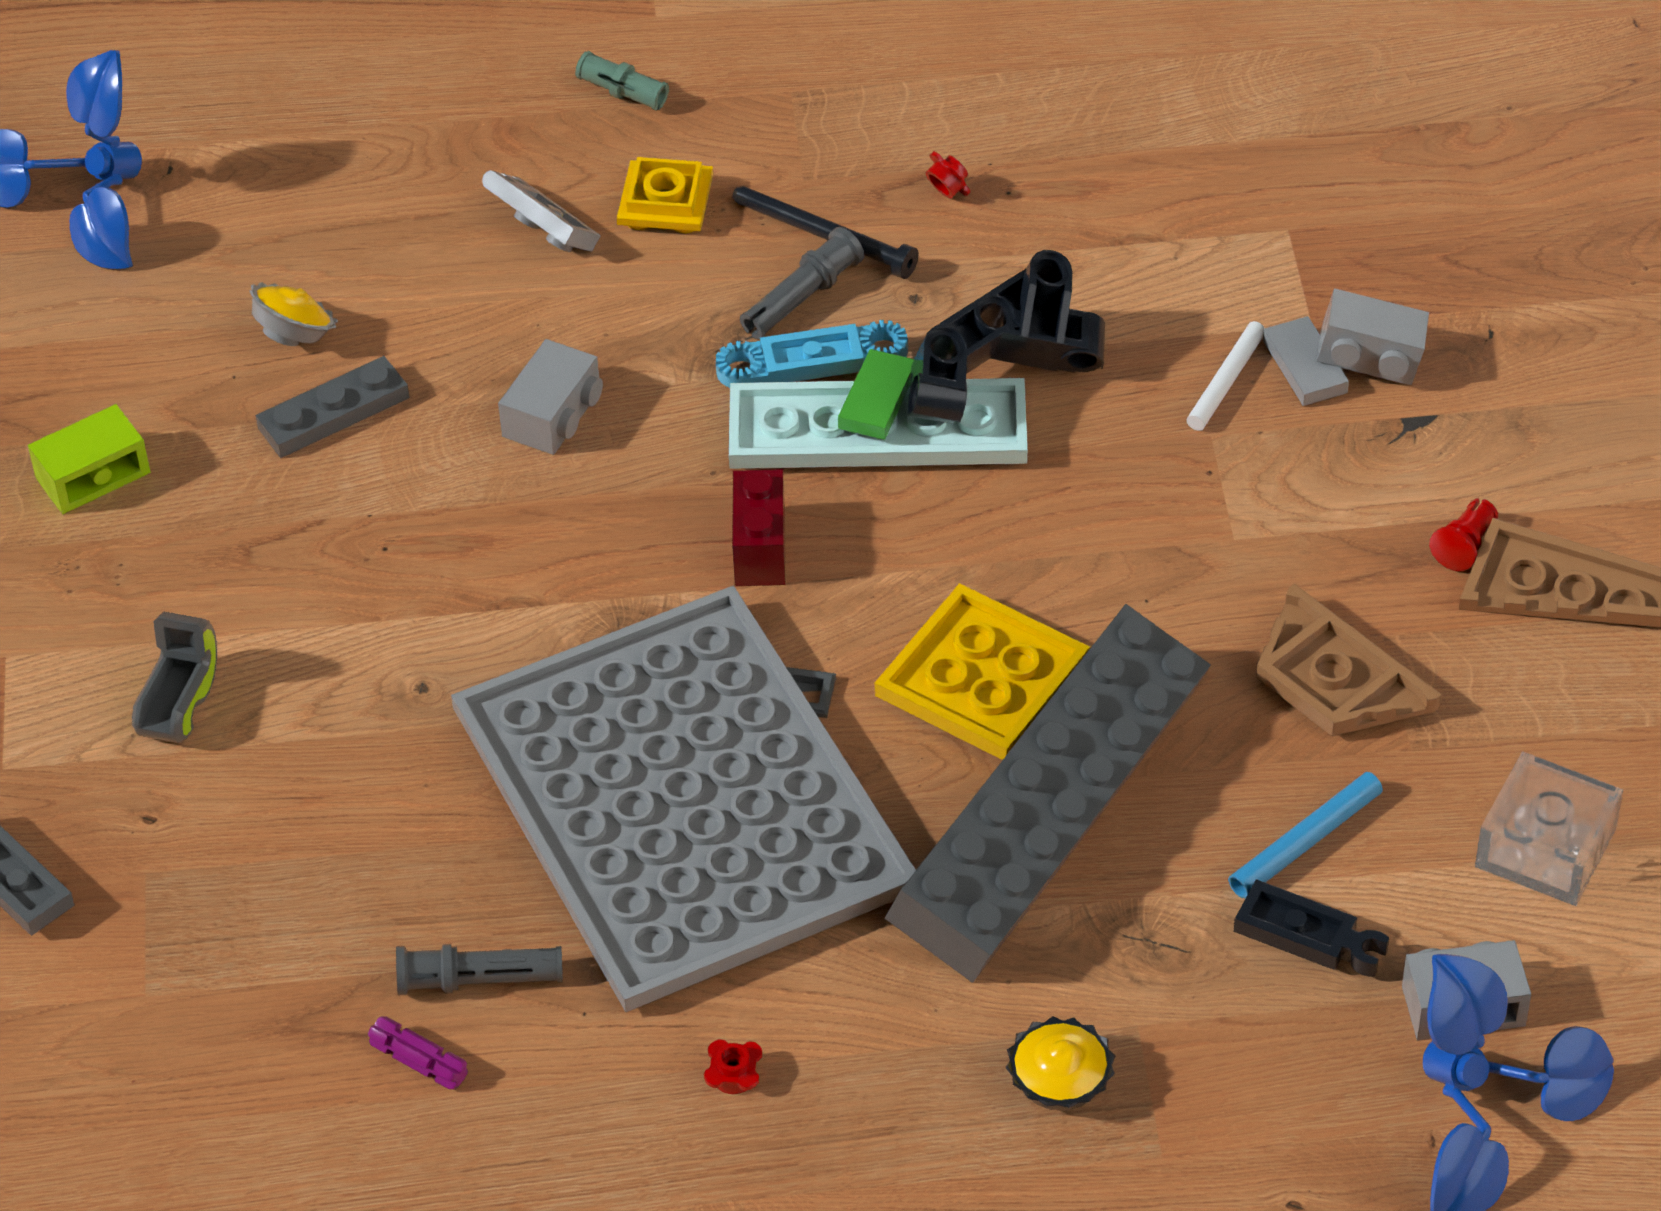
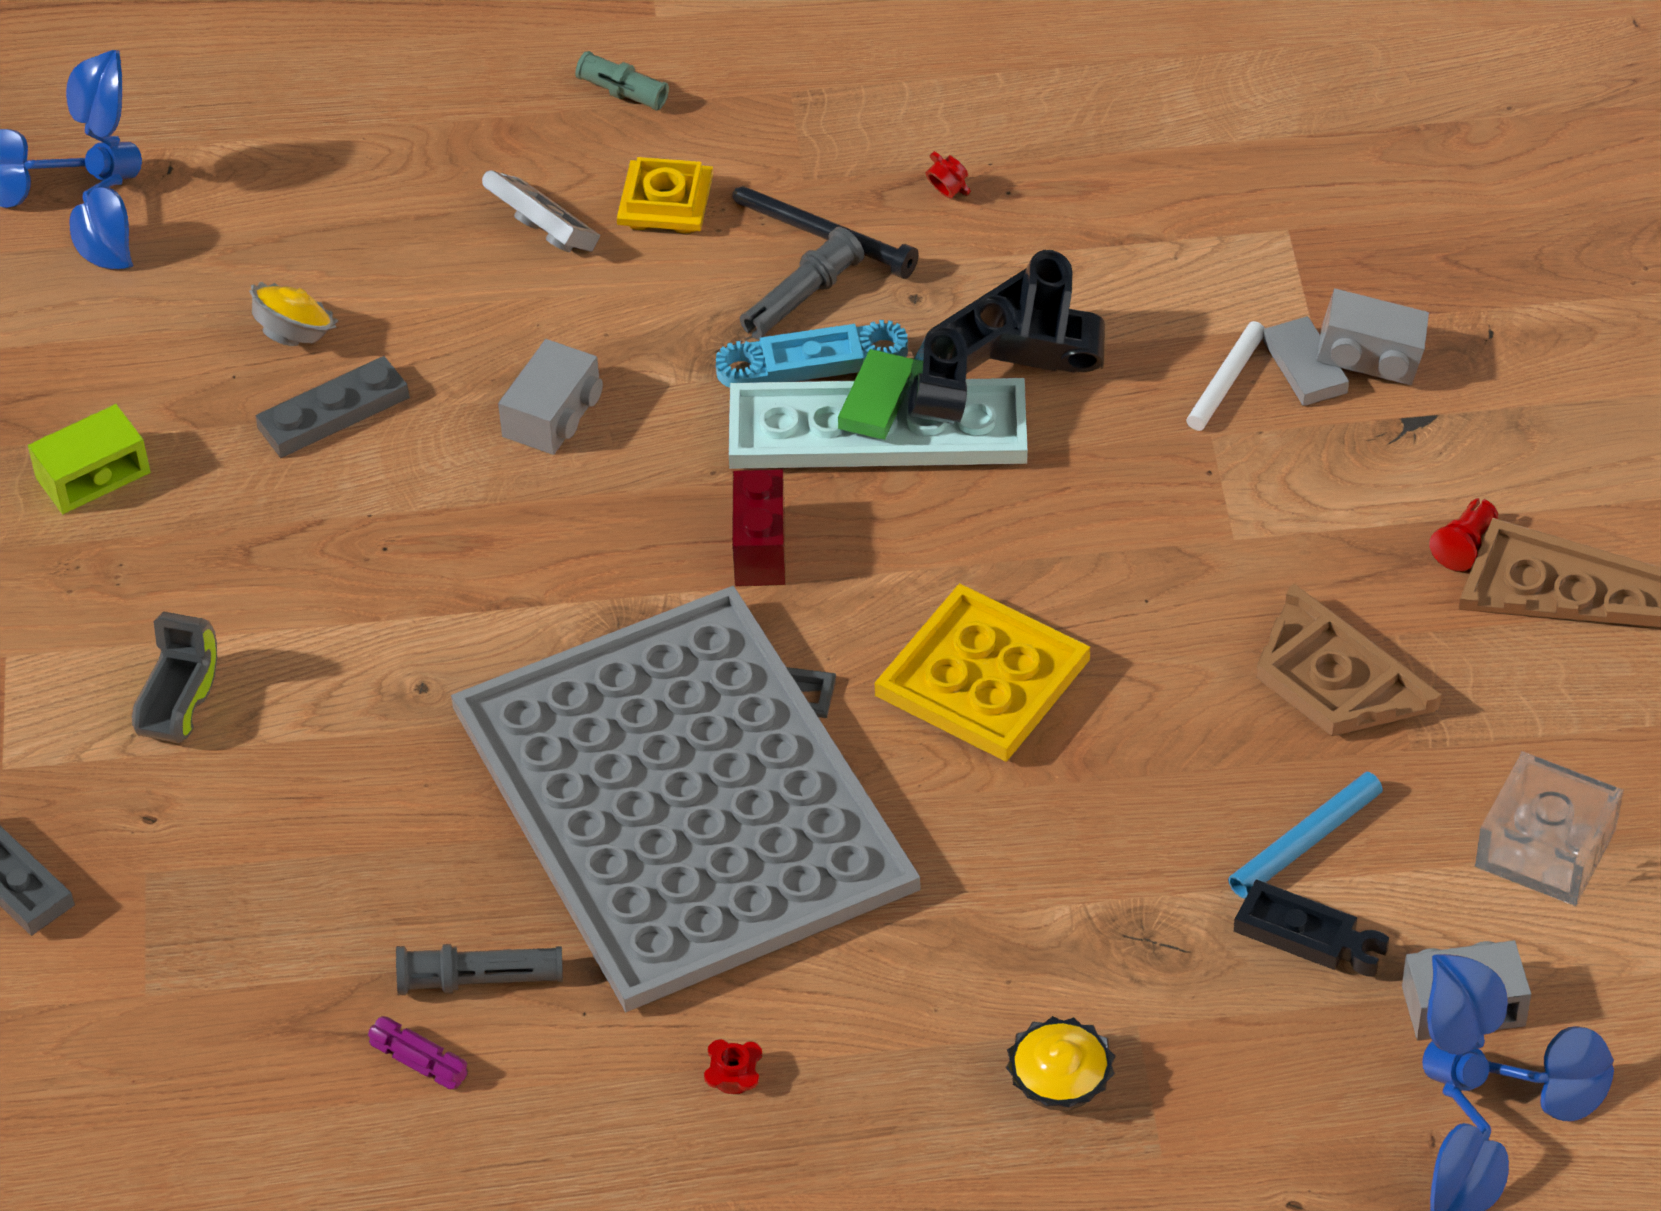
dark grey brick [884,604,1211,983] -> none

